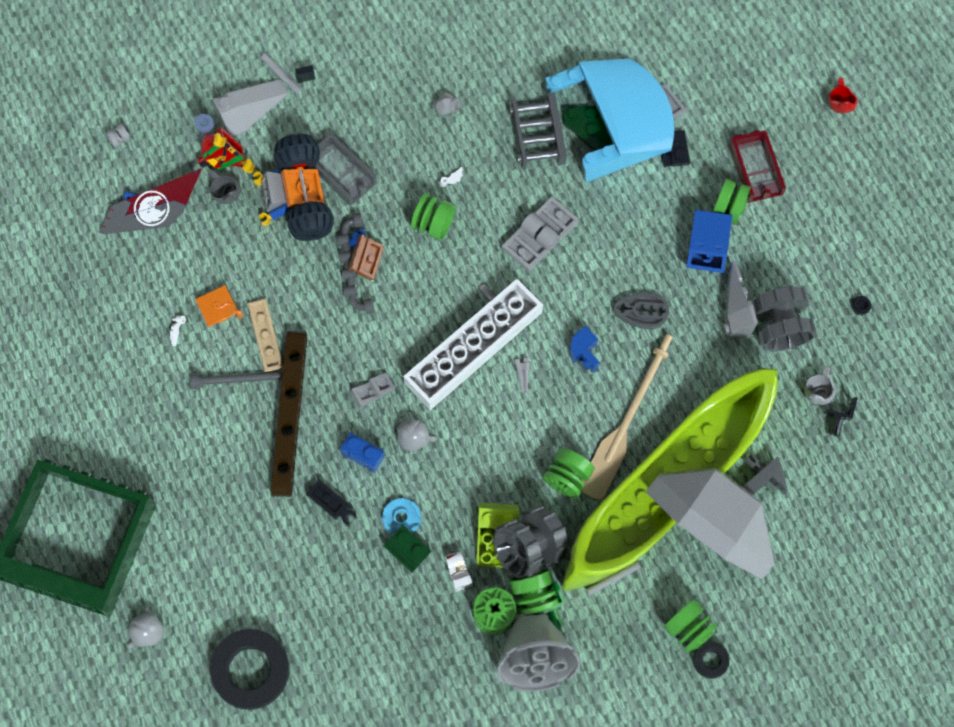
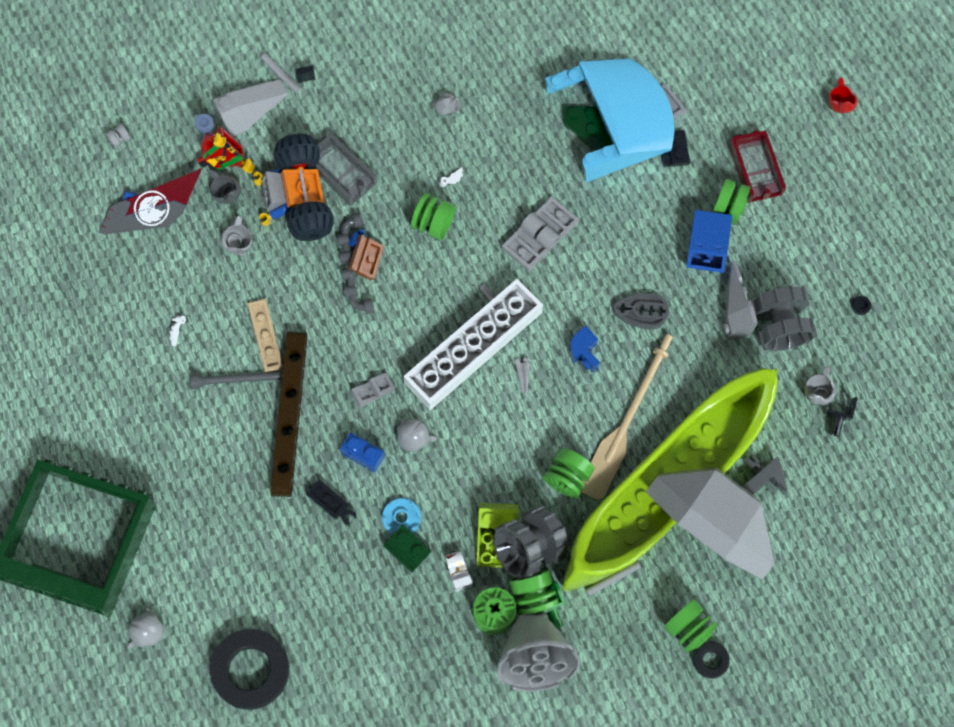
orange hat [195,285,243,327] -> none
dark grey fence [509,92,567,170] -> none
none -> light grey hair [221,216,252,256]

